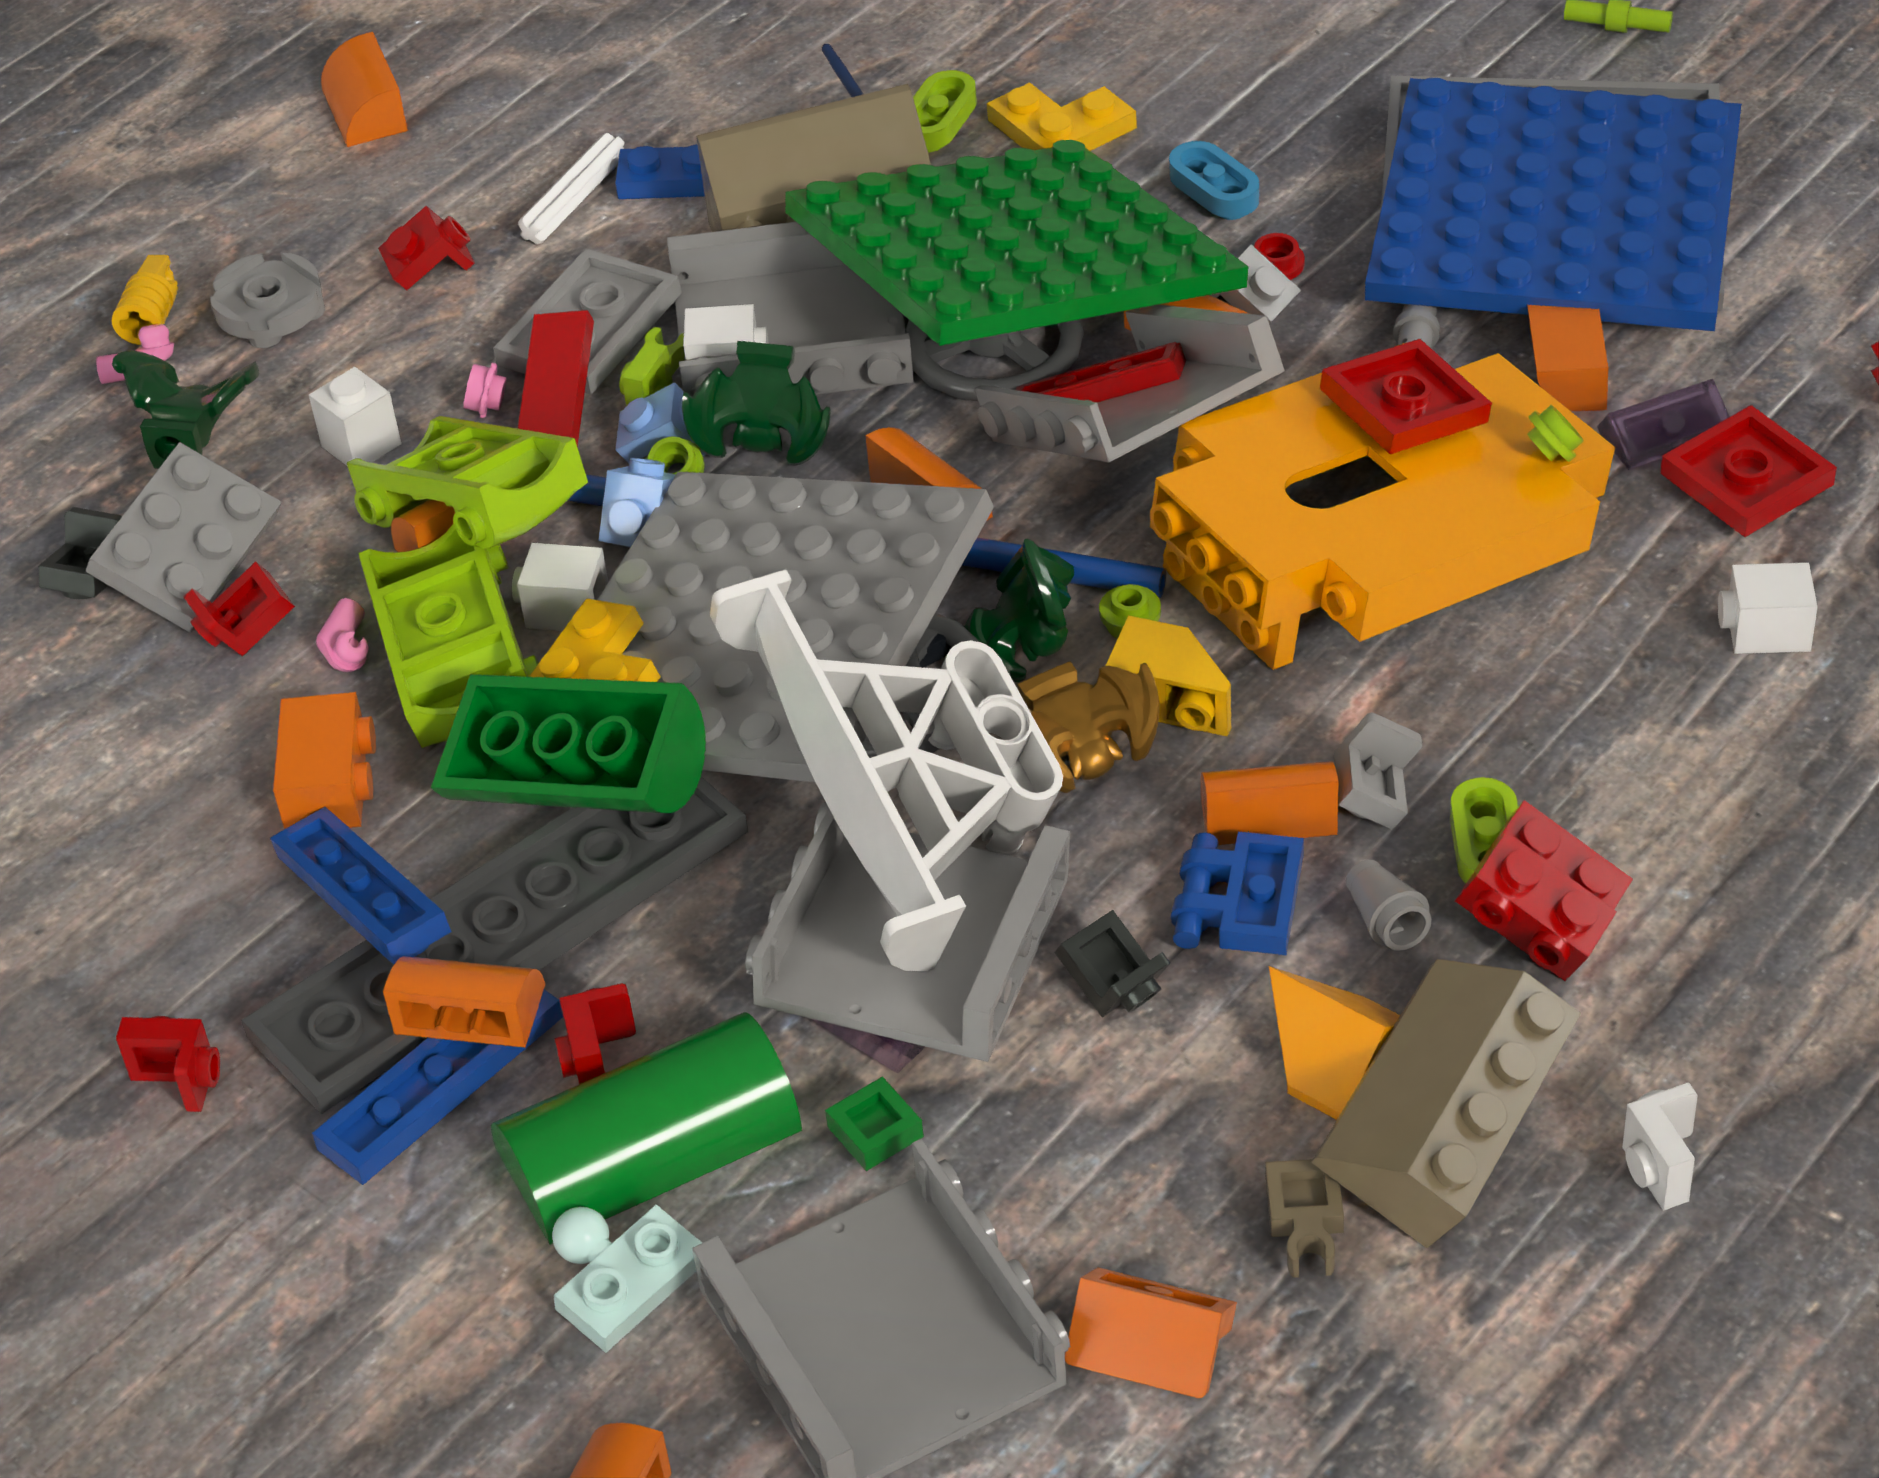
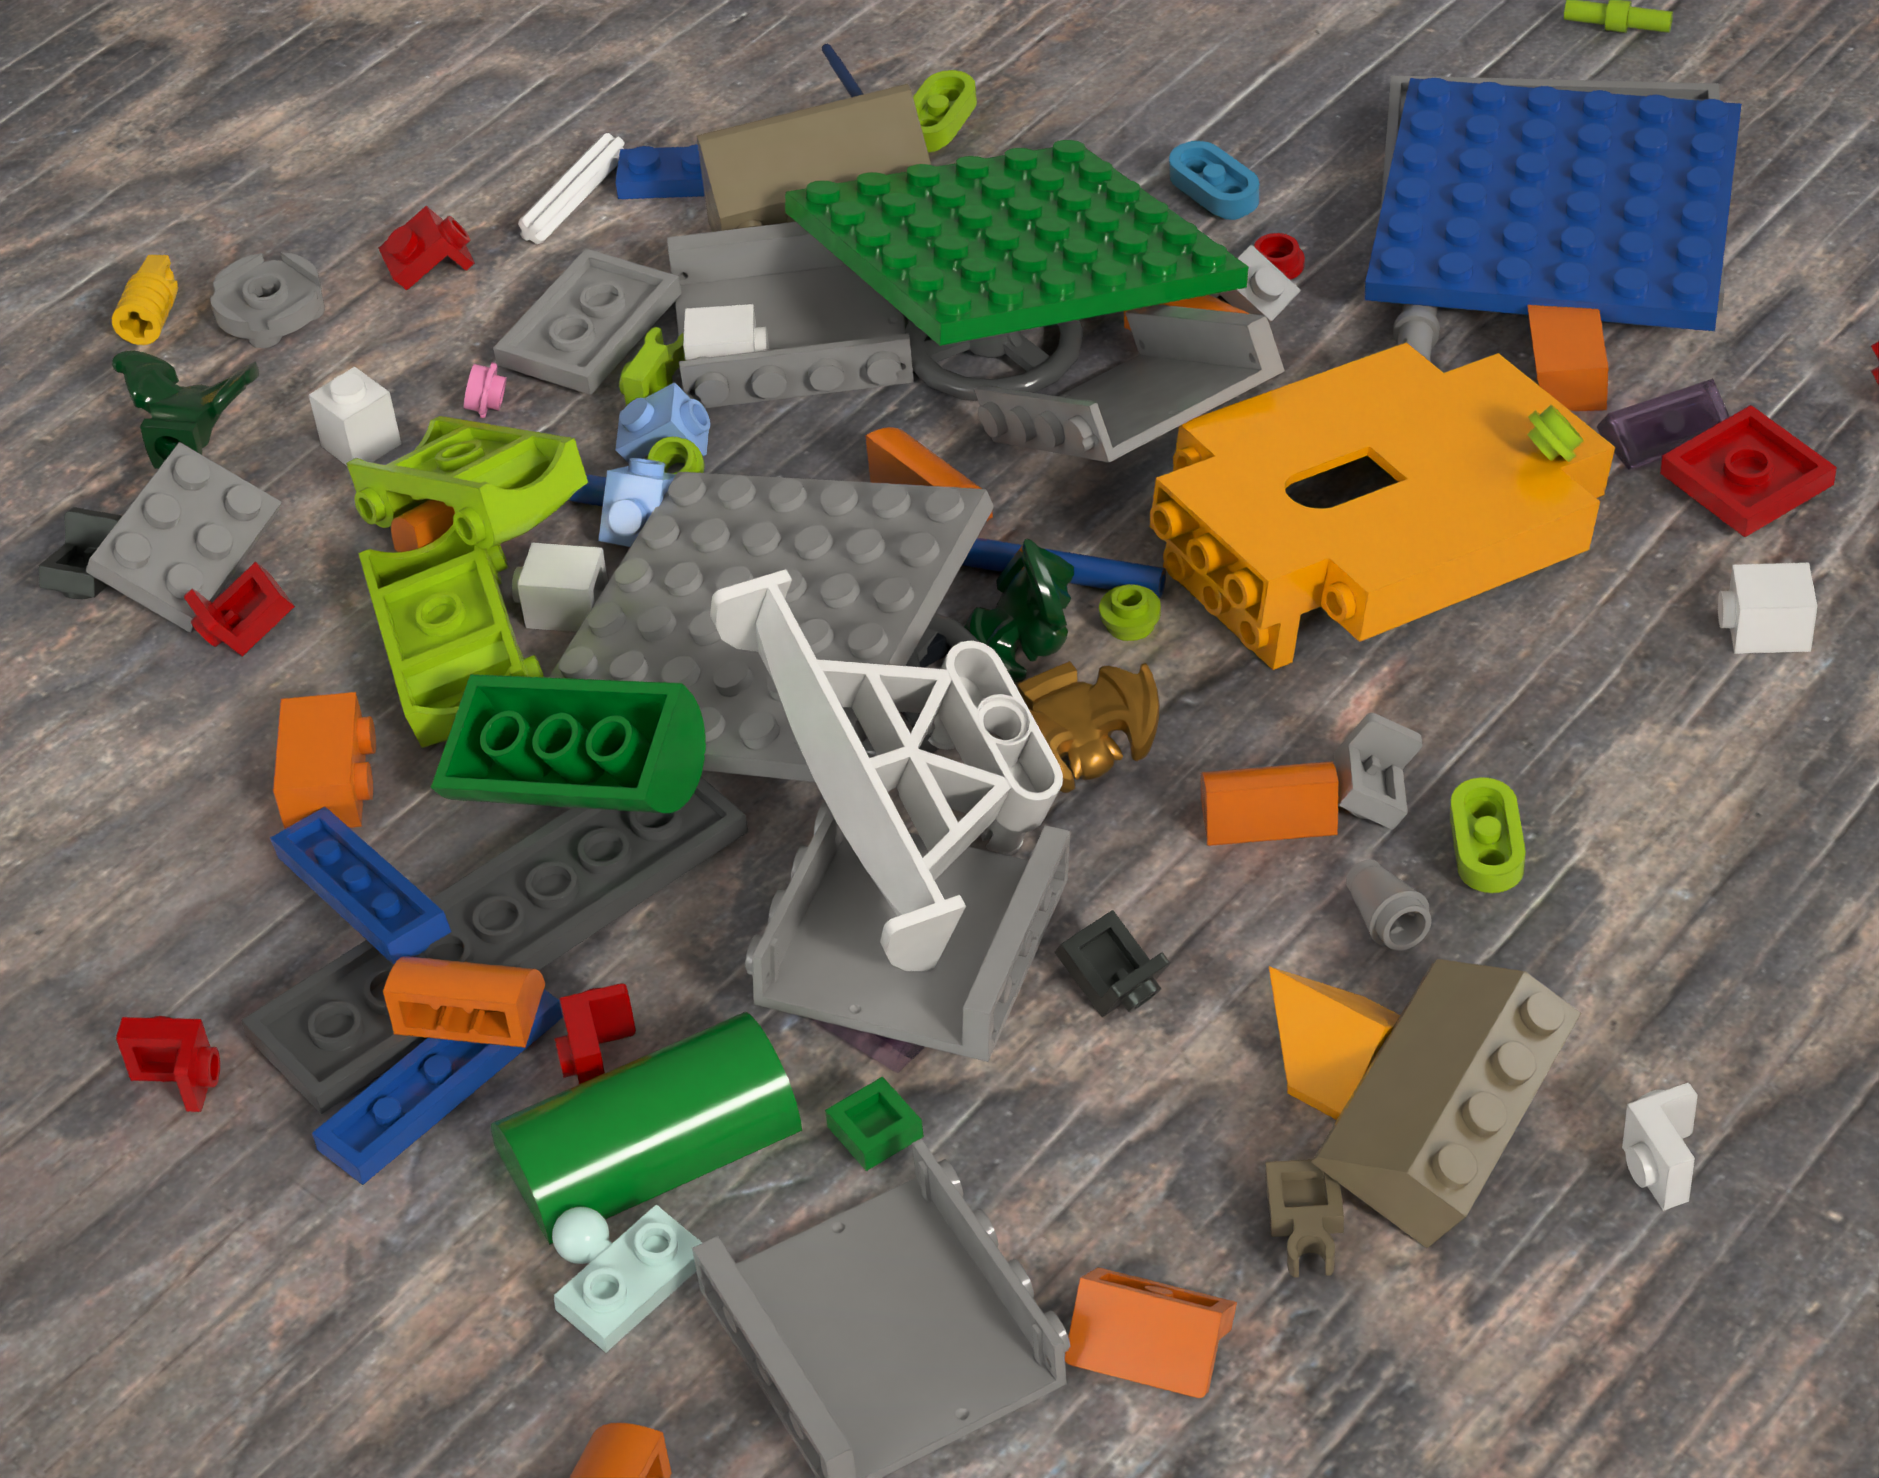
bright pink arm [96,324,174,384] -> none
bright pink arm [316,598,369,672] -> none
orange brick [321,31,408,147] -> none
red tile [518,310,594,447] -> none
yellow plate [529,598,661,682] -> none
dark green animal [681,341,831,466] -> none
yellow plate [987,82,1137,151] -> none
red tile [1015,342,1186,403] -> none
yellow slope [1105,615,1231,737] -> none
blue plate [1170,831,1304,955] -> none
red plate [1319,339,1492,455] -> none
red plate [1455,800,1633,981] -> none

